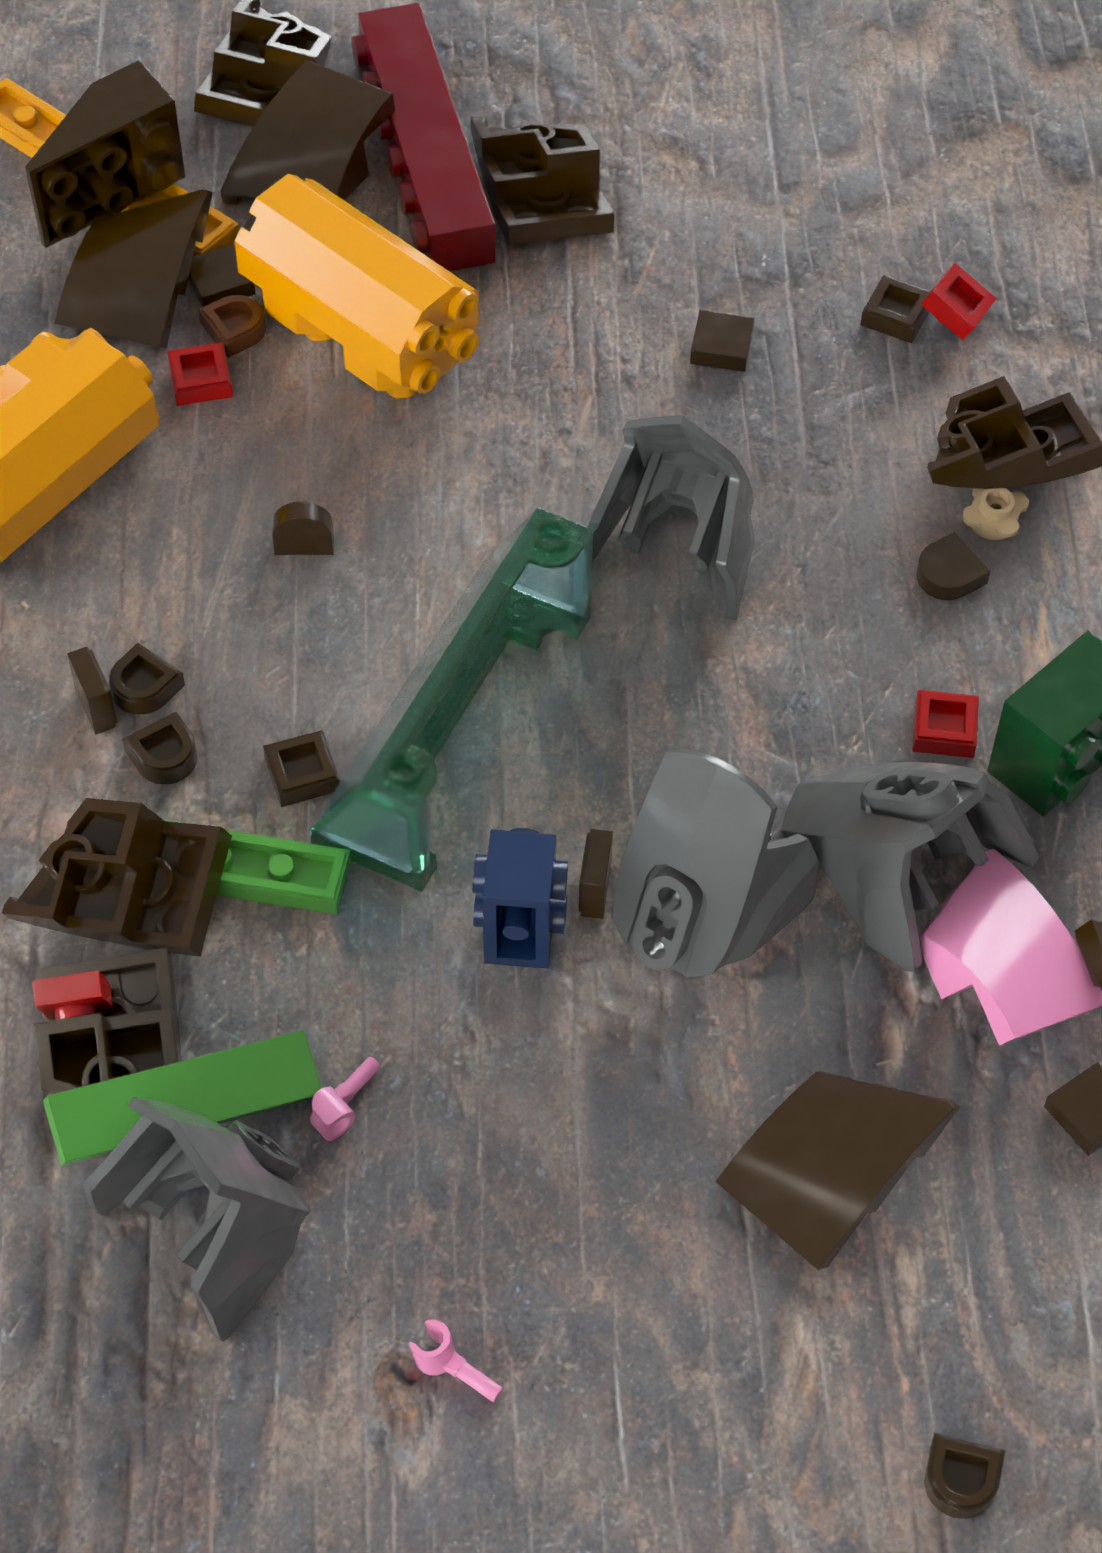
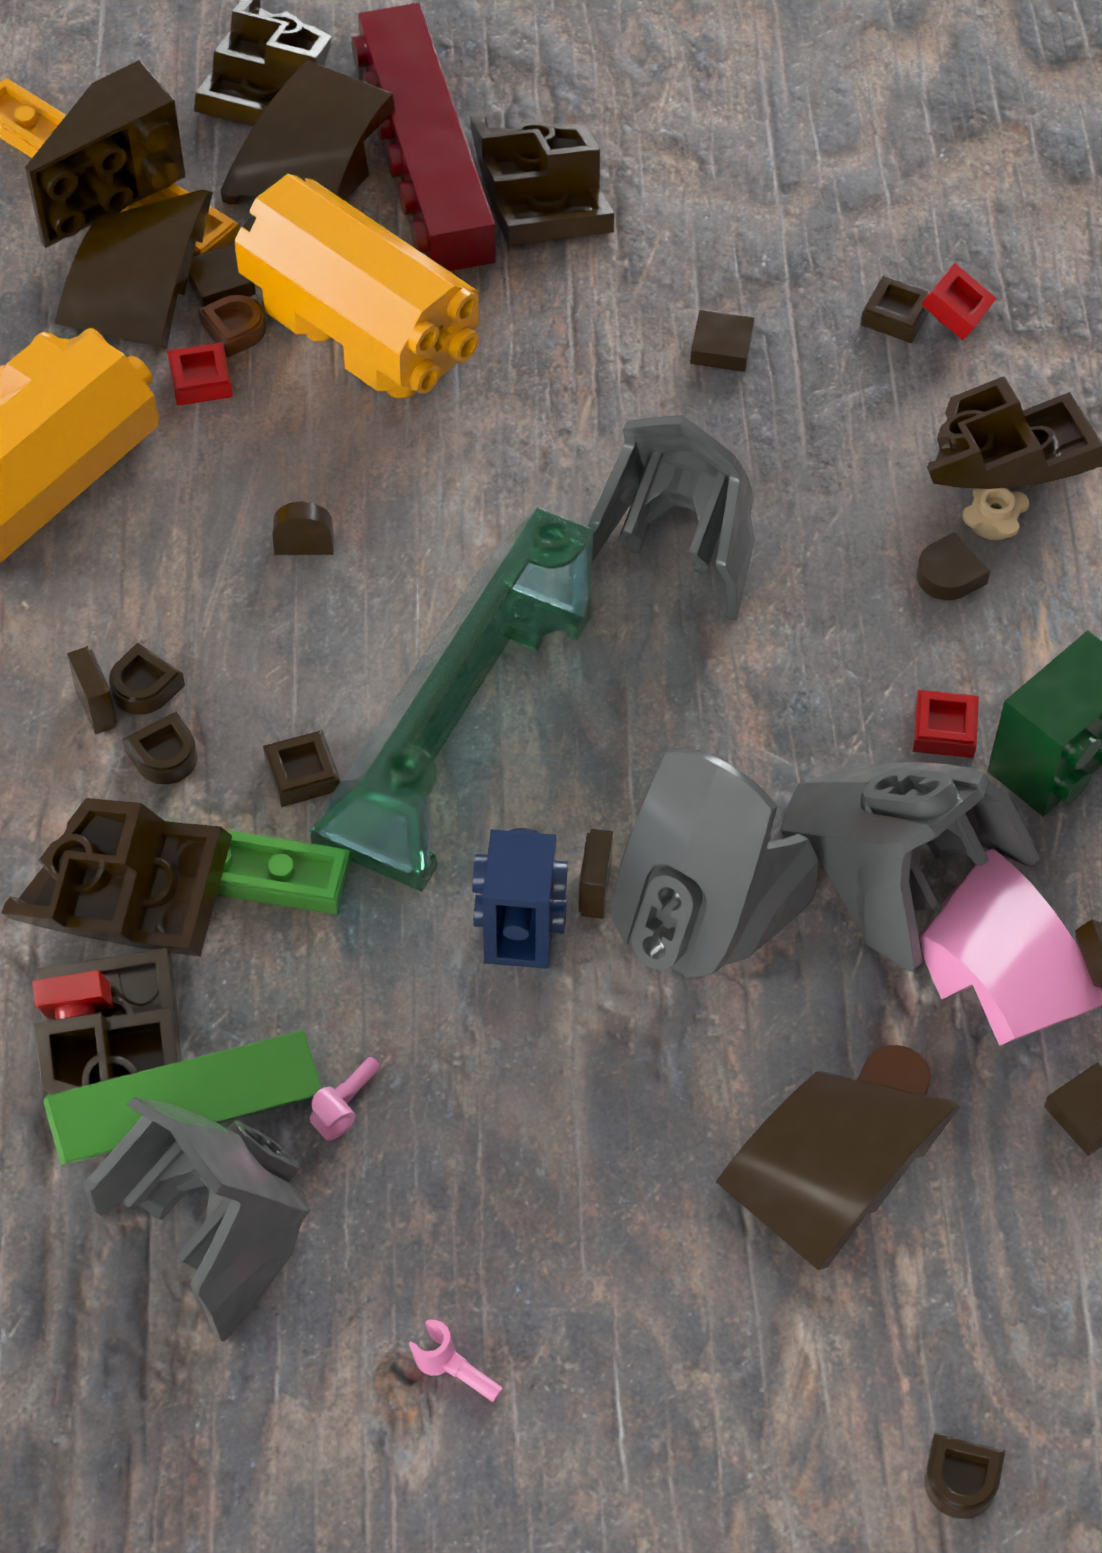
none -> reddish brown tile [857,1045,930,1096]

